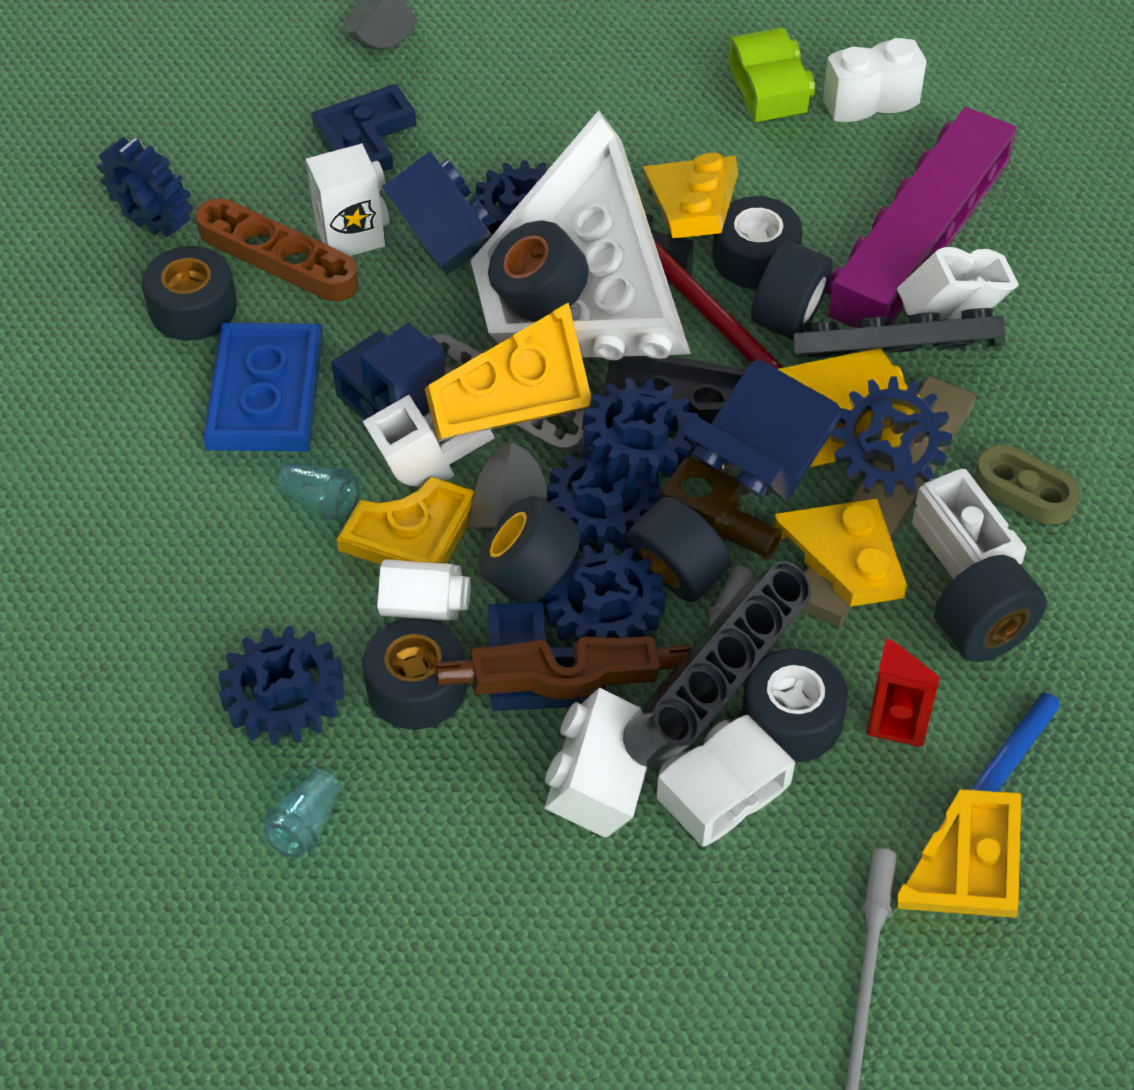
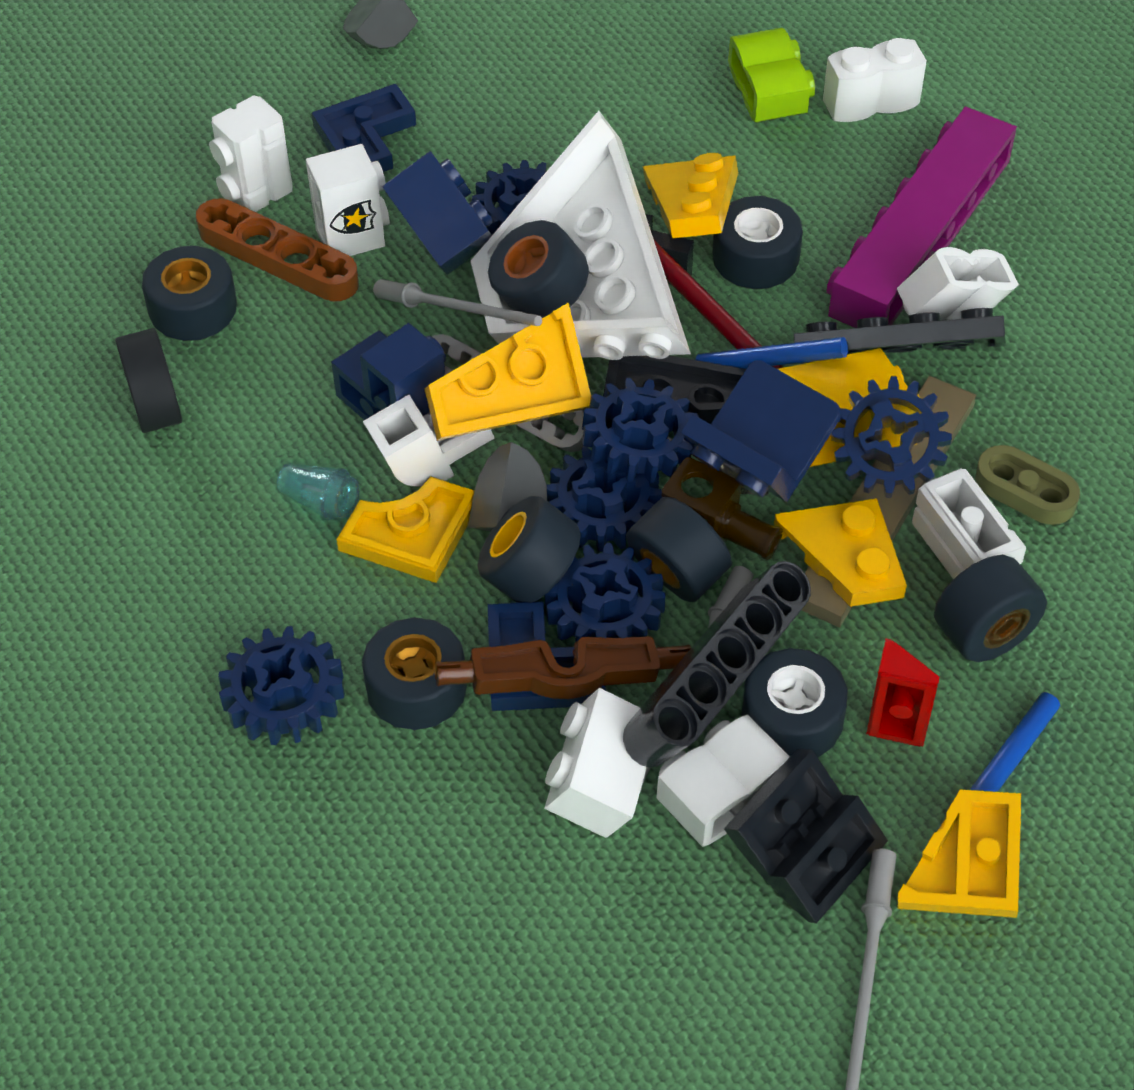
dark blue gear [97,137,193,237] -> none
blue tile [203,323,323,452] -> none
clear light blue cone [263,769,341,858] -> none
white brick [377,559,471,621] -> none
black wheel [751,240,833,340] -> none
none -> black tyre [115,328,182,433]
none -> white brick [209,95,293,212]
none -> light grey piece [373,279,542,326]
none -> blue bar [696,337,848,369]
none -> black slope [724,749,888,924]

